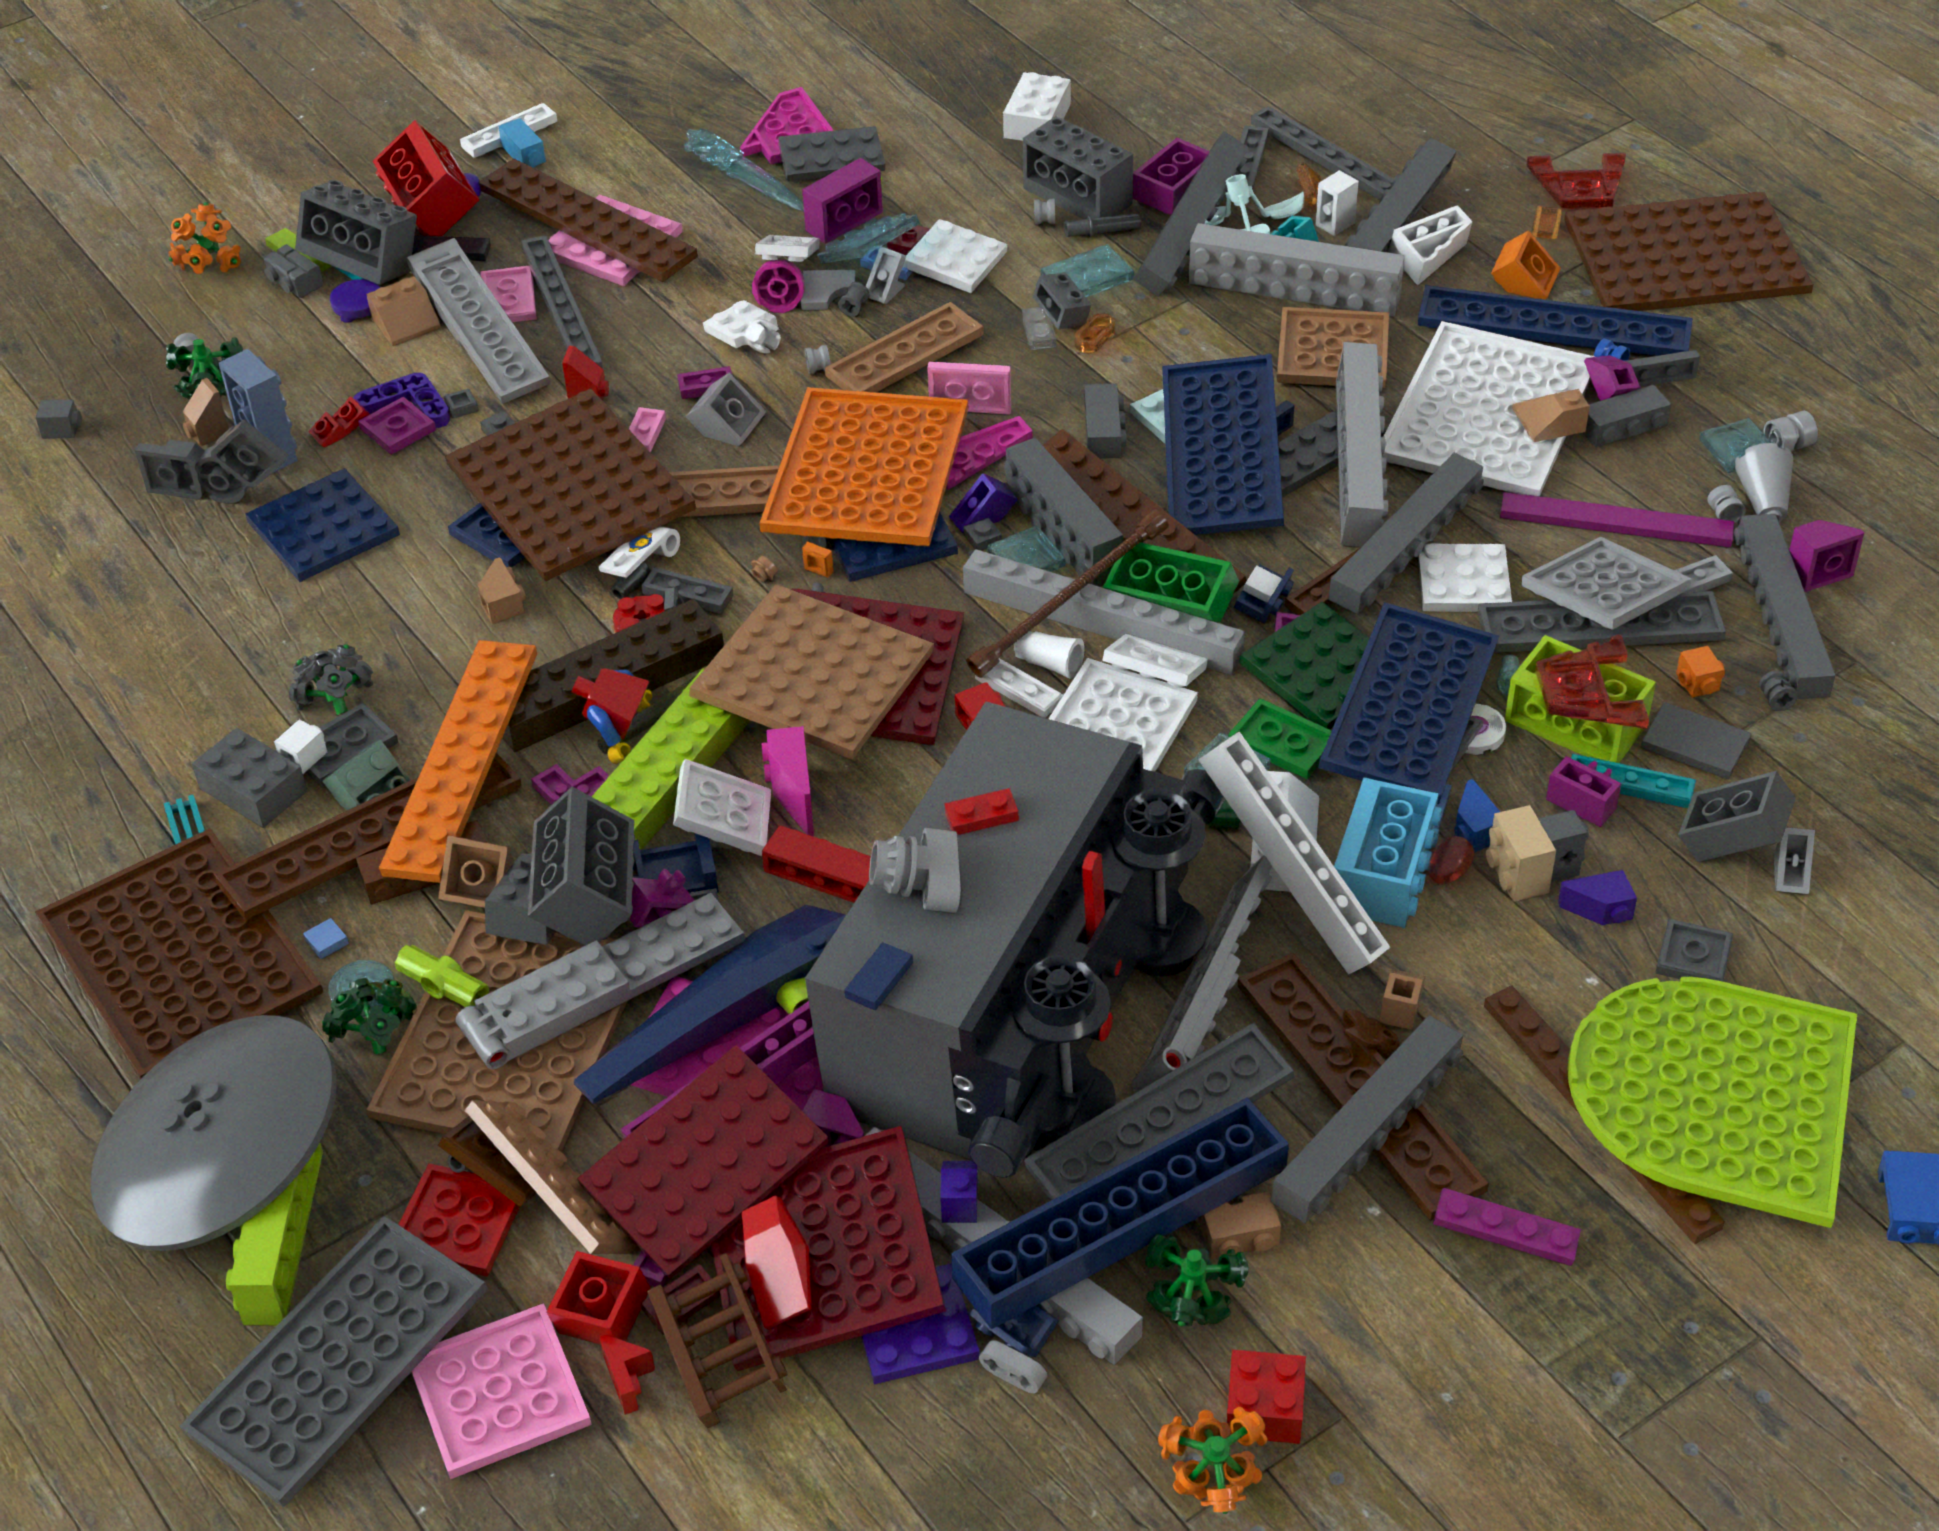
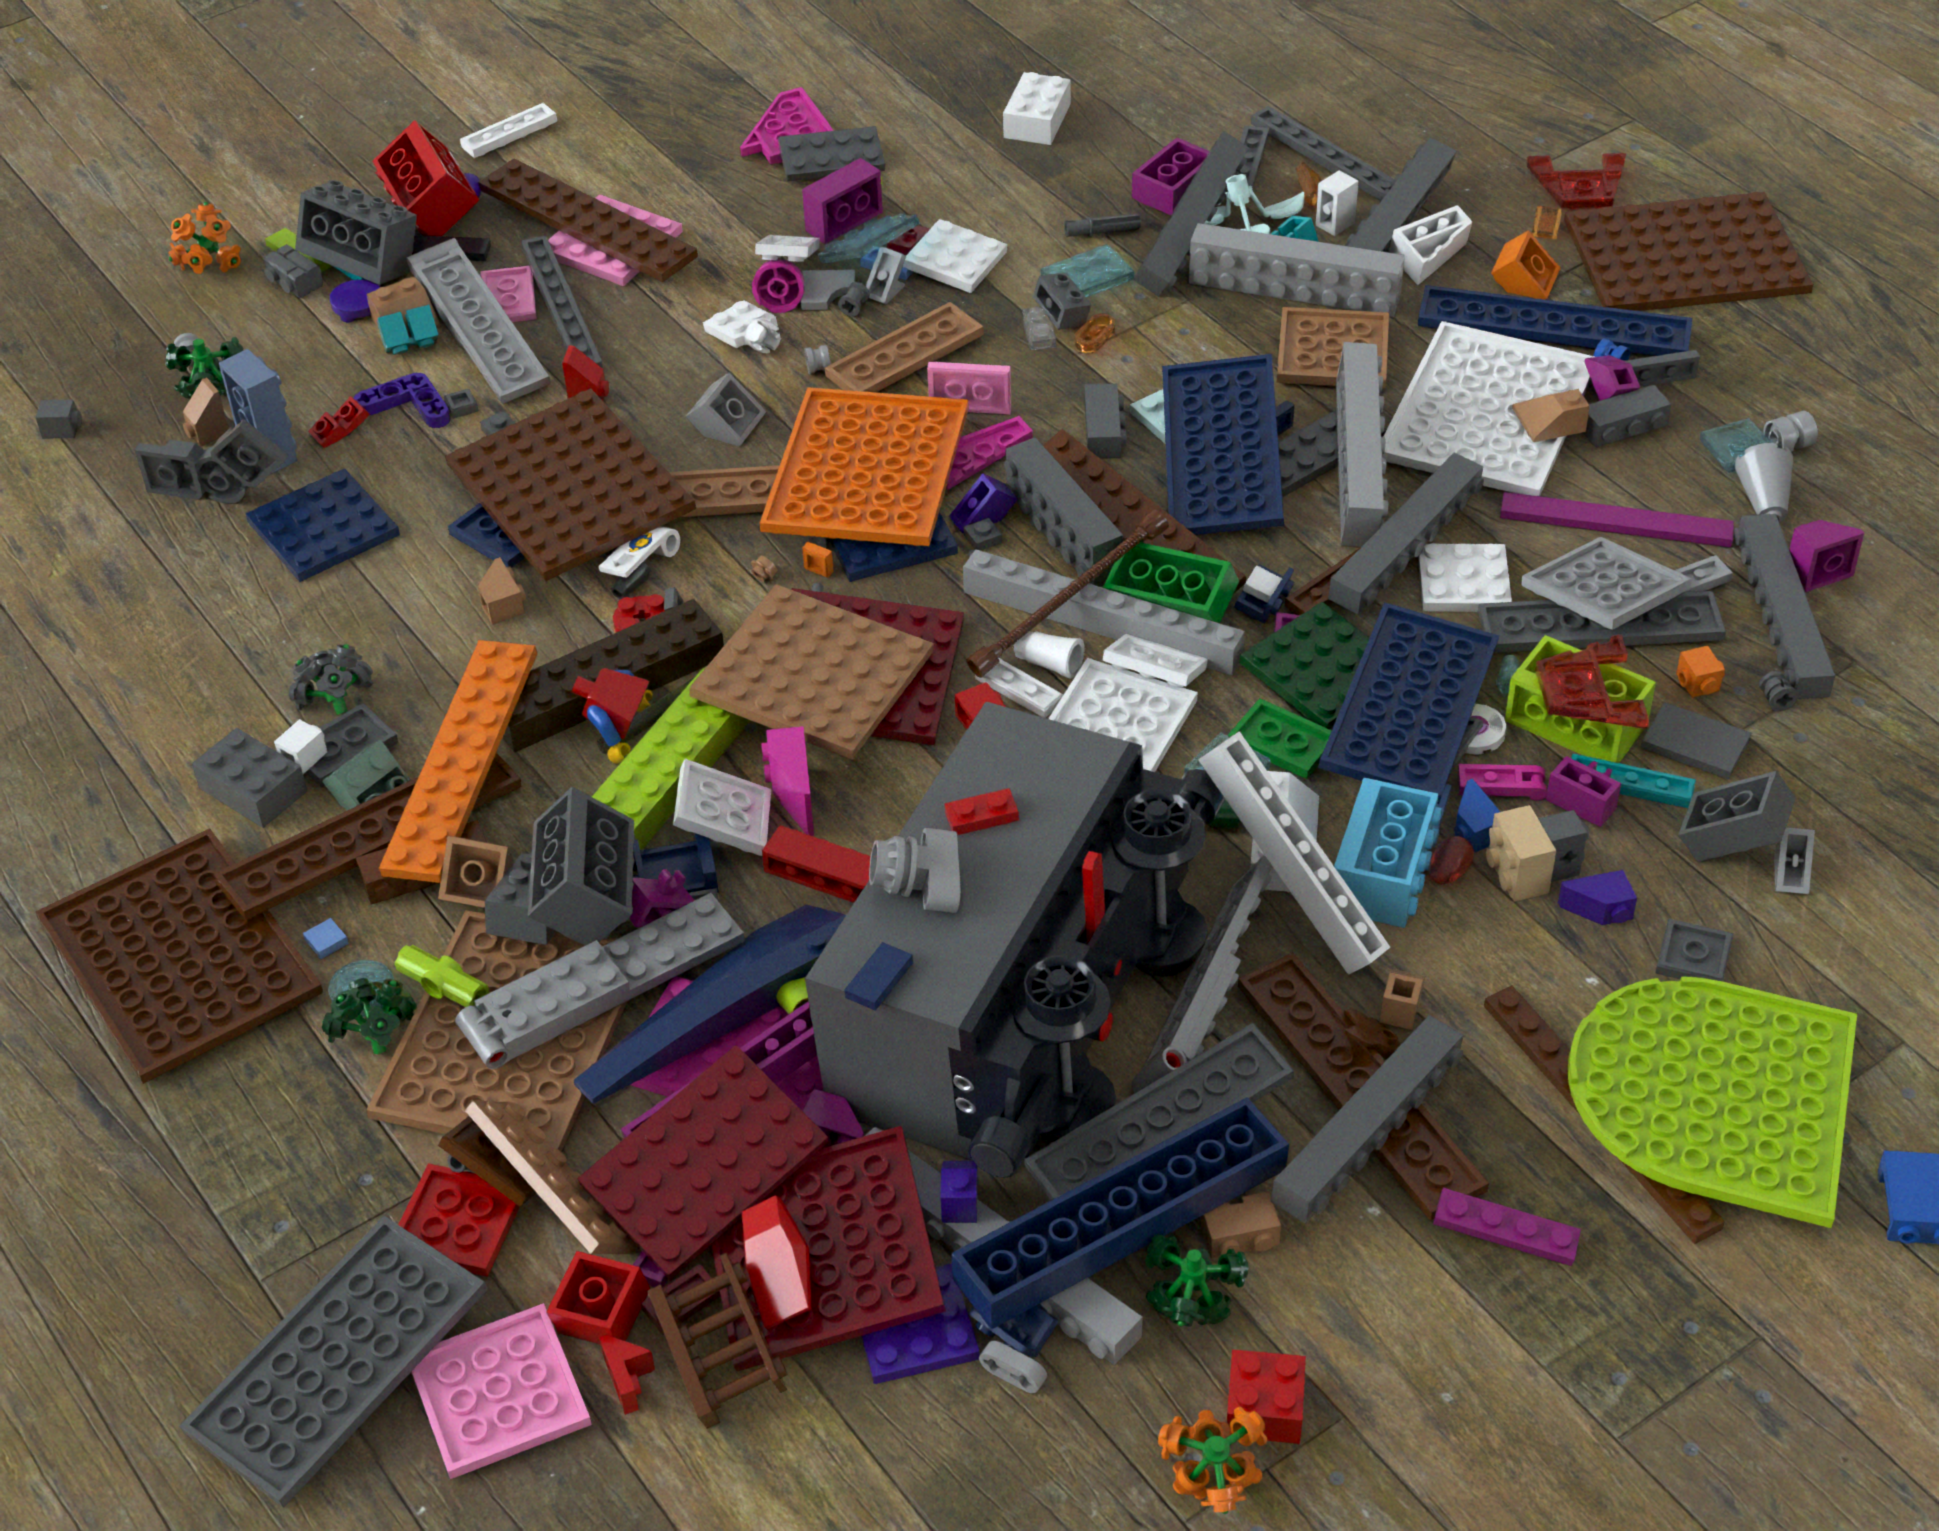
dark grey dish [91,1015,337,1251] -> none
teal tile [163,794,205,845] -> none
lime brick [226,1143,323,1326] -> none
magenta plate [358,397,436,455] -> none
dark azure brick [498,118,546,168] -> none
magenta plate [531,764,609,805] -> none
bright pink plate [629,407,666,453] -> none
dark grey plate [642,567,734,614] -> none
magenta plate [677,366,732,399] -> none
clear light blue piece [684,128,804,212] -> none
clear light blue plate [987,525,1066,572] -> none
dark grey brick [1023,116,1133,219] -> none
light grey wheel [1034,198,1055,225] -> none
light grey wheel [1707,485,1746,523] -> none
none -> teal piece [377,305,439,355]
none -> dark pink plate [1457,764,1547,801]

